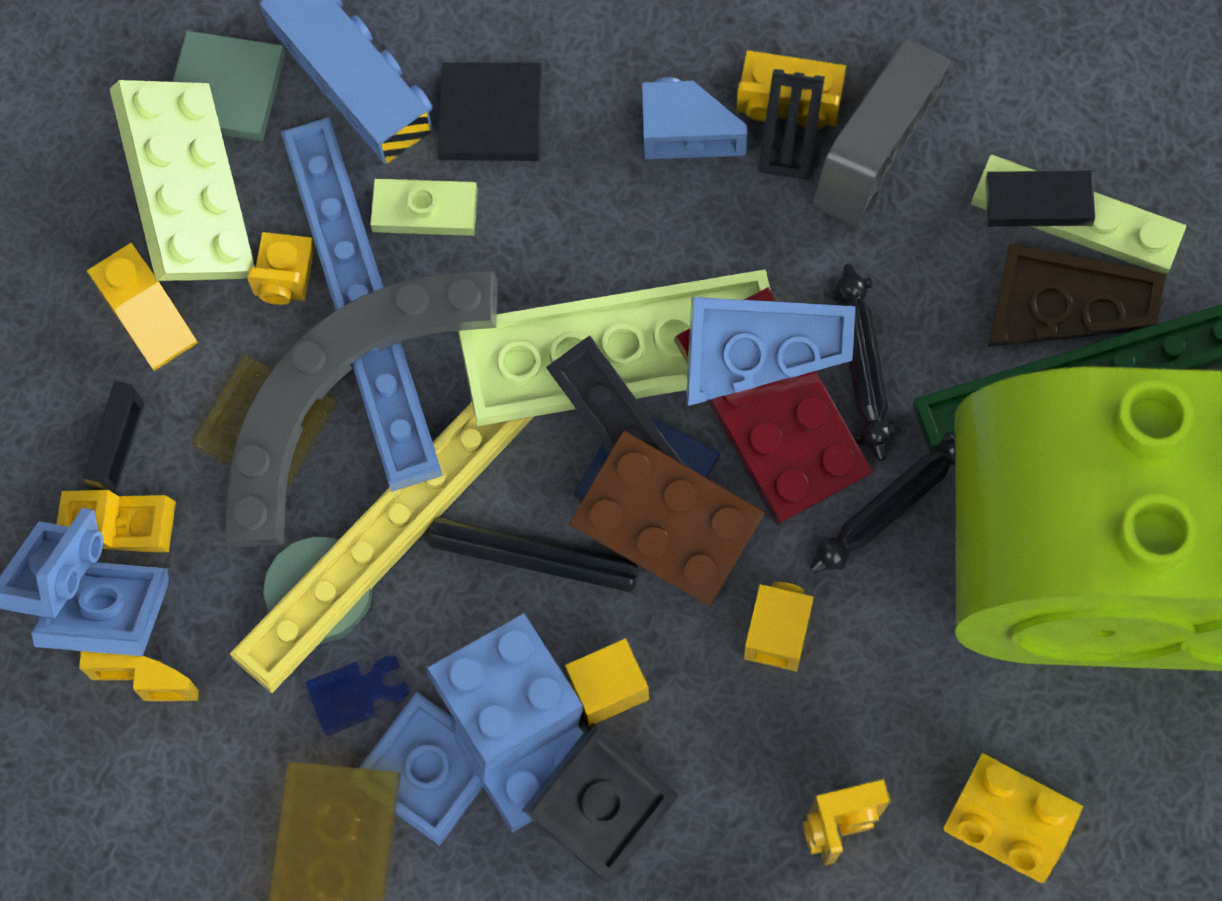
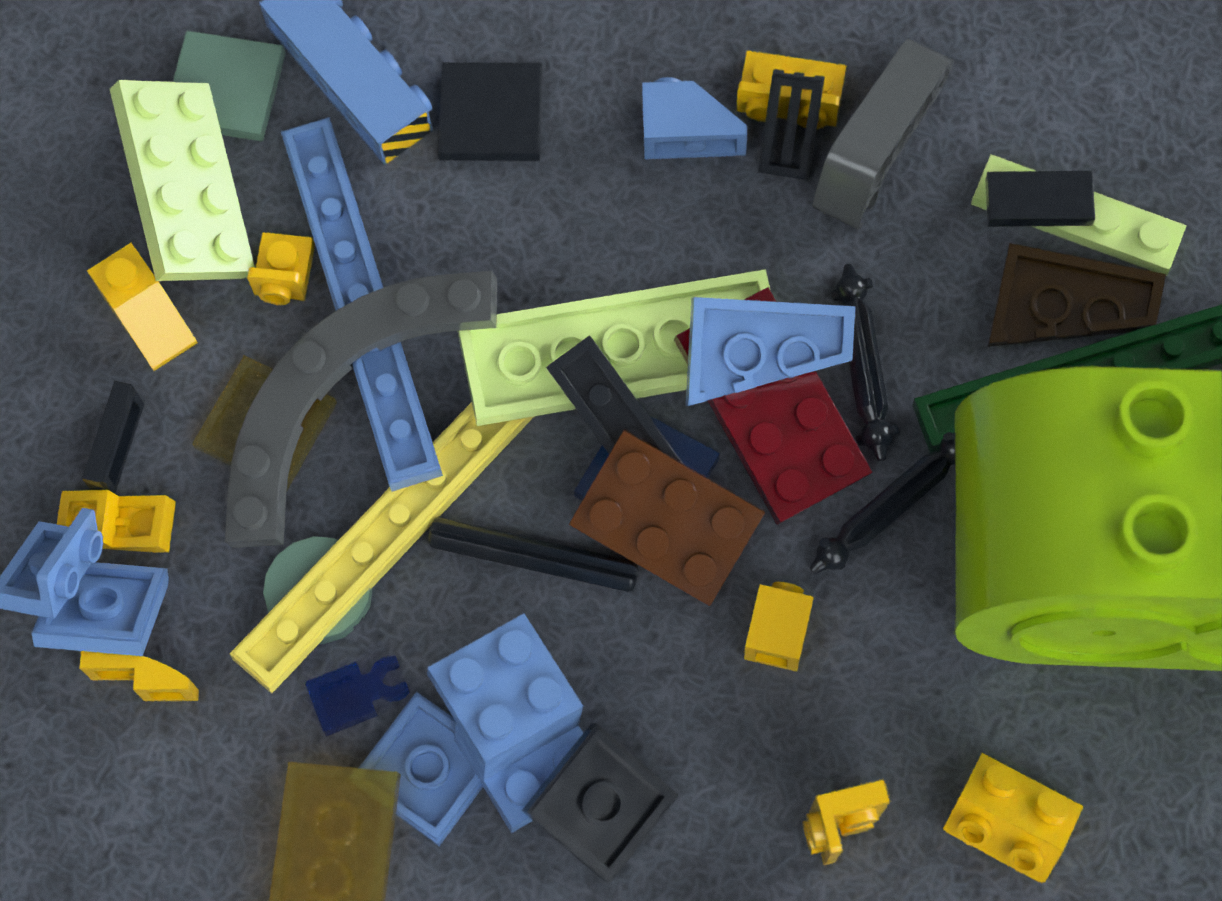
yellowish green plate [371,179,478,236] -> none
yellow brick [565,638,649,726] -> none

